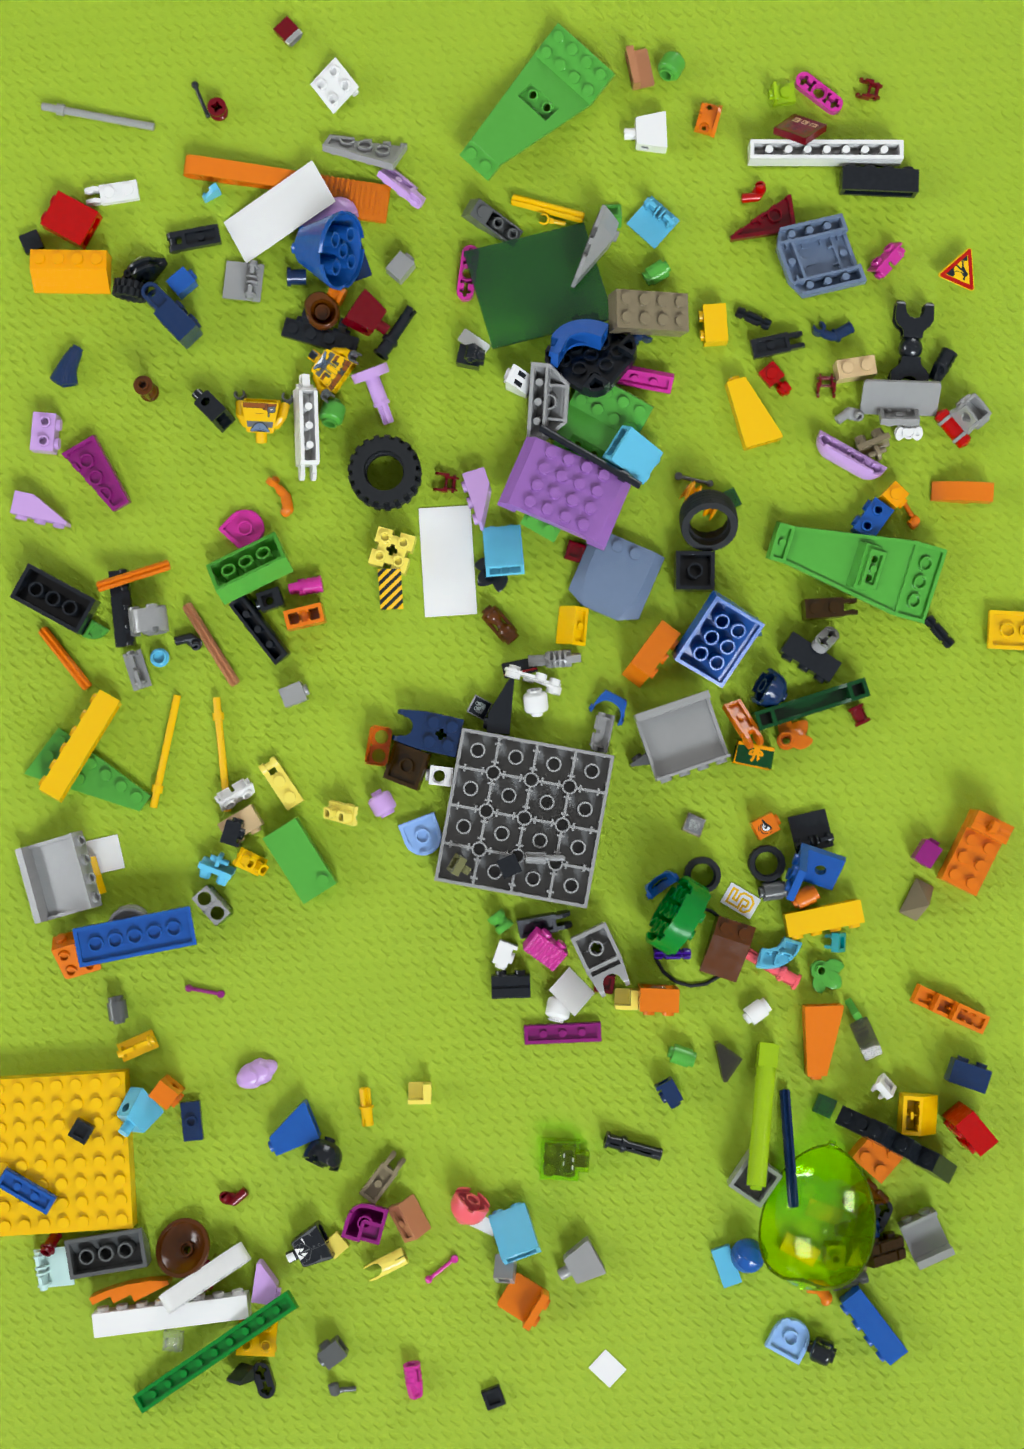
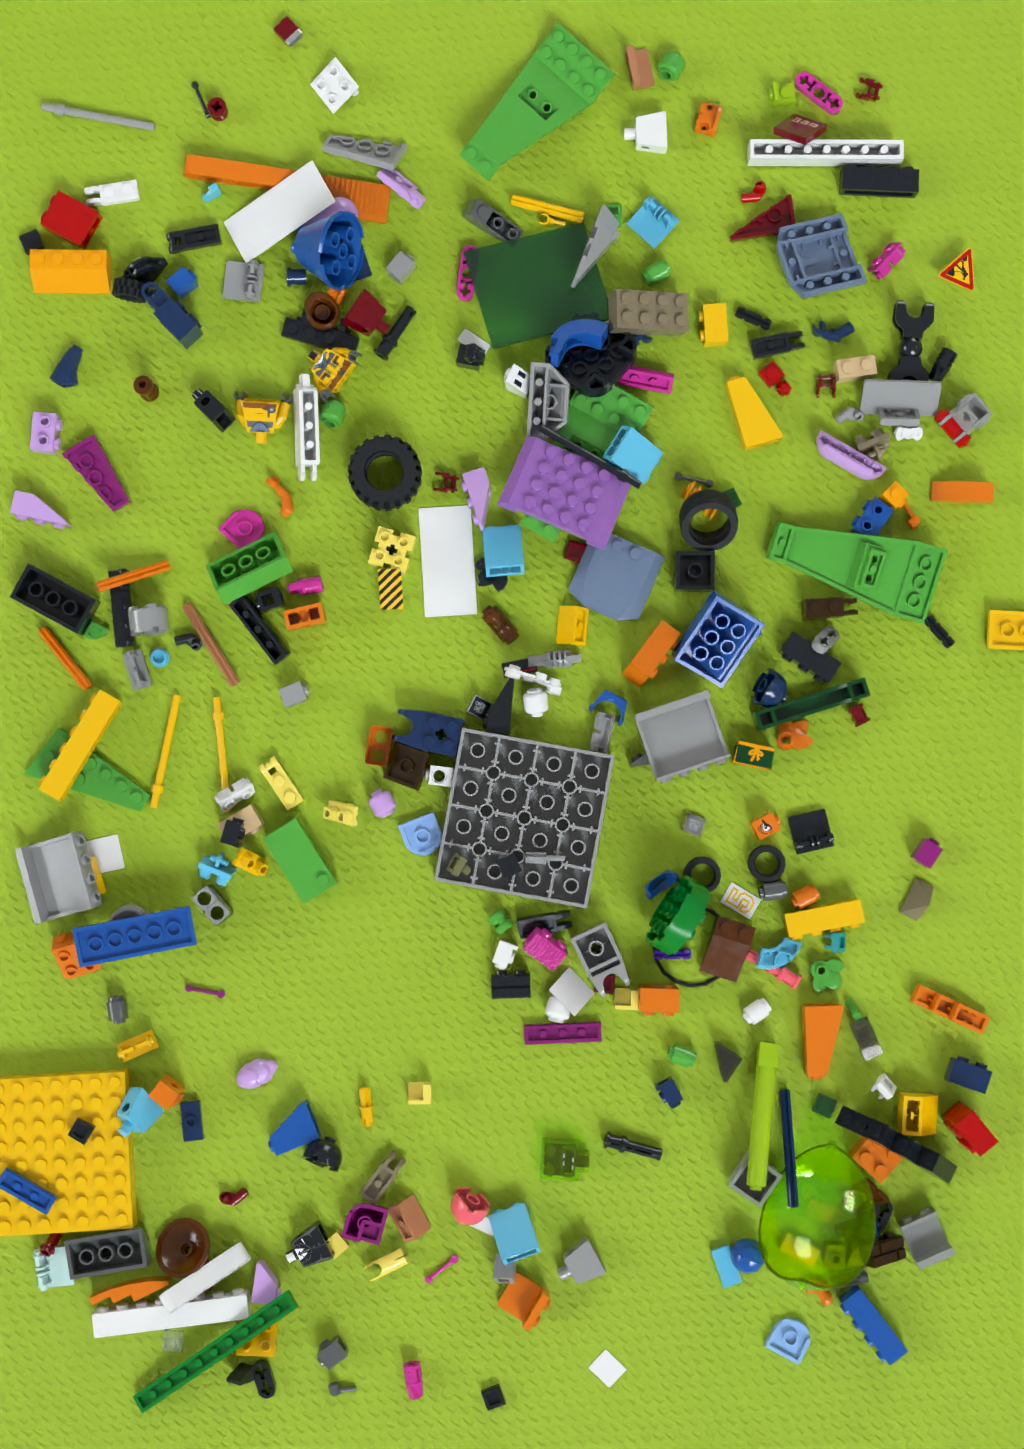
lavender piece [351,362,394,425] -> none
orange hinge [722,699,764,749] -> none
blue bracket [784,843,846,902] -> none
black head [807,1336,837,1366] -> none
orange hinge [936,809,1014,896] -> none

